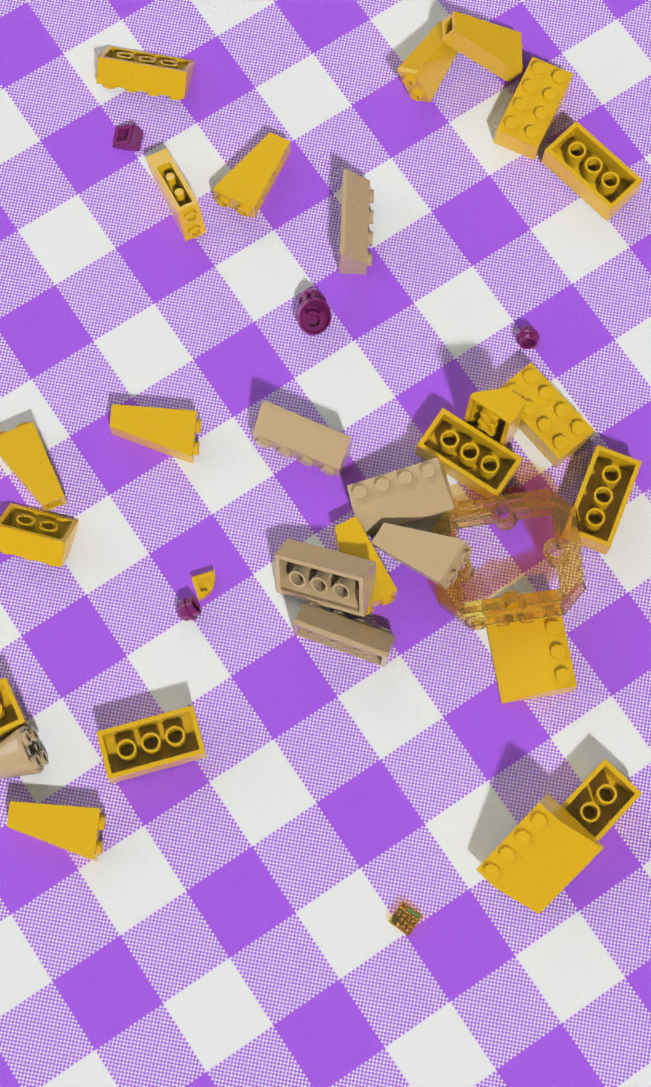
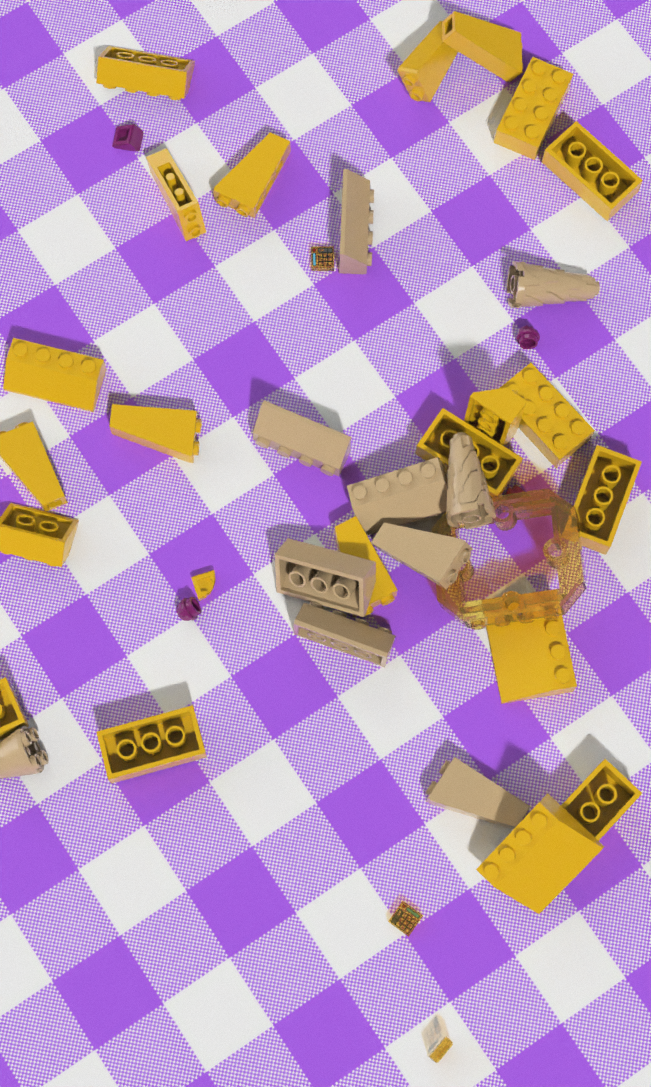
yellow slope [7,801,106,861] -> none
magenta hair [297,287,331,336] -> none
none -> yellow slope [3,338,107,412]
none -> clear yellow tile [311,246,334,271]
none -> tan slope [425,757,530,829]
none -> clear yellow tile [428,1036,453,1063]
none -> tan cone [446,432,496,529]
none -> tan cone [507,261,600,308]

